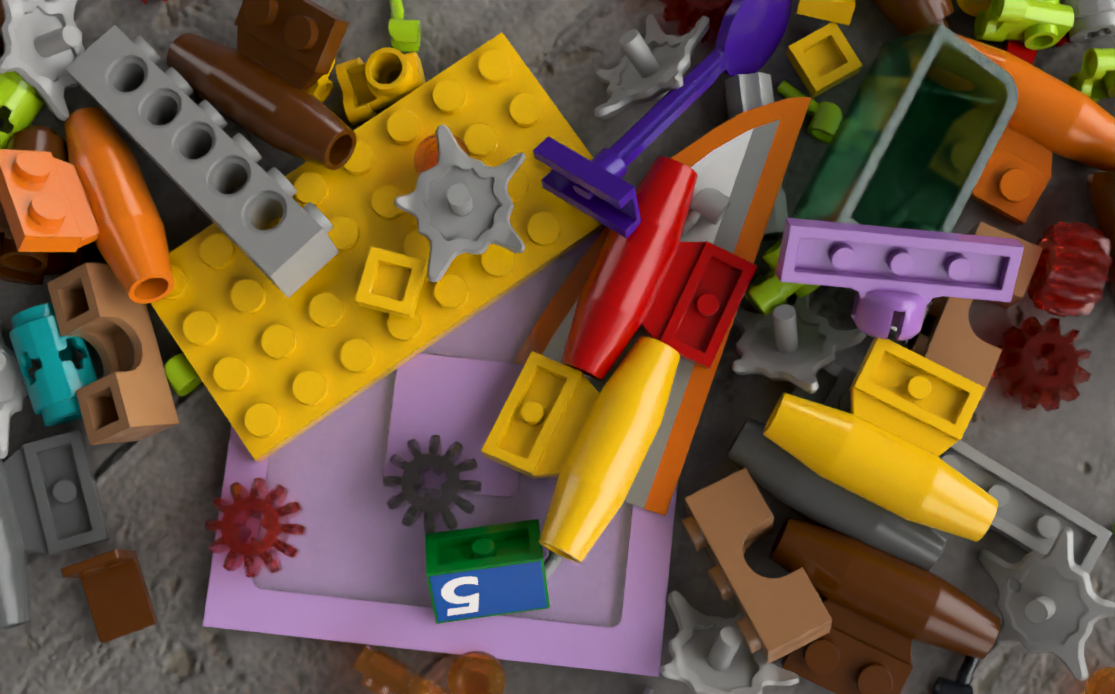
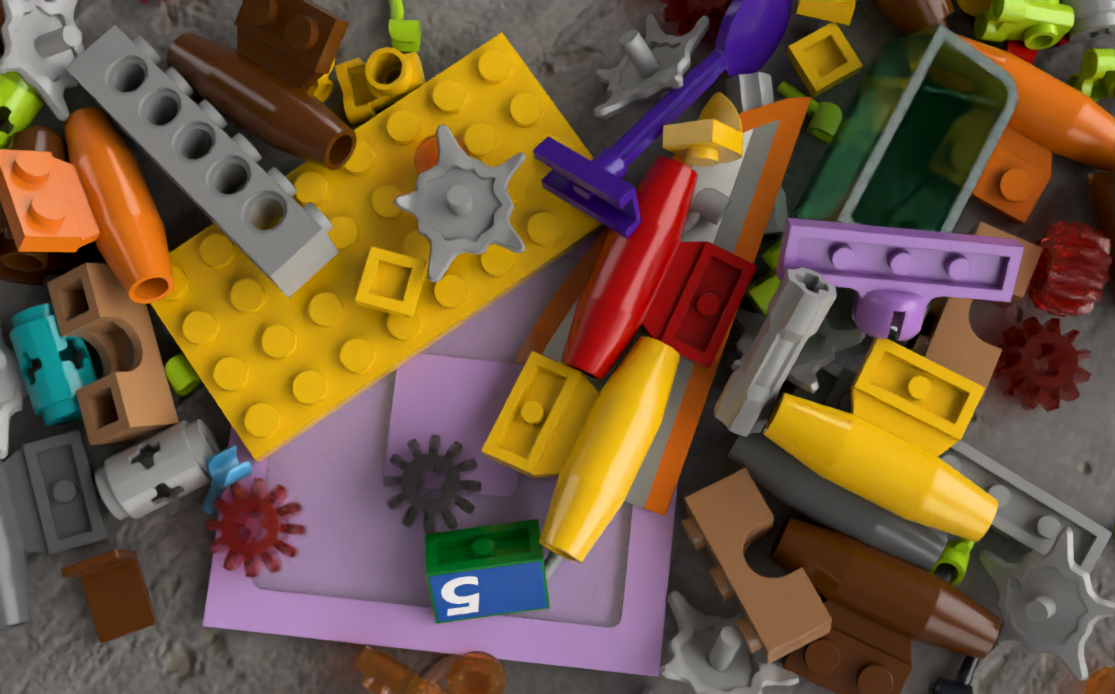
none -> light grey piece [94,419,221,520]
none -> dark azure hand [202,444,252,514]
none -> yellow plate [662,92,743,167]
none -> light grey axle [714,266,837,437]
none -> lime hand [930,519,994,586]

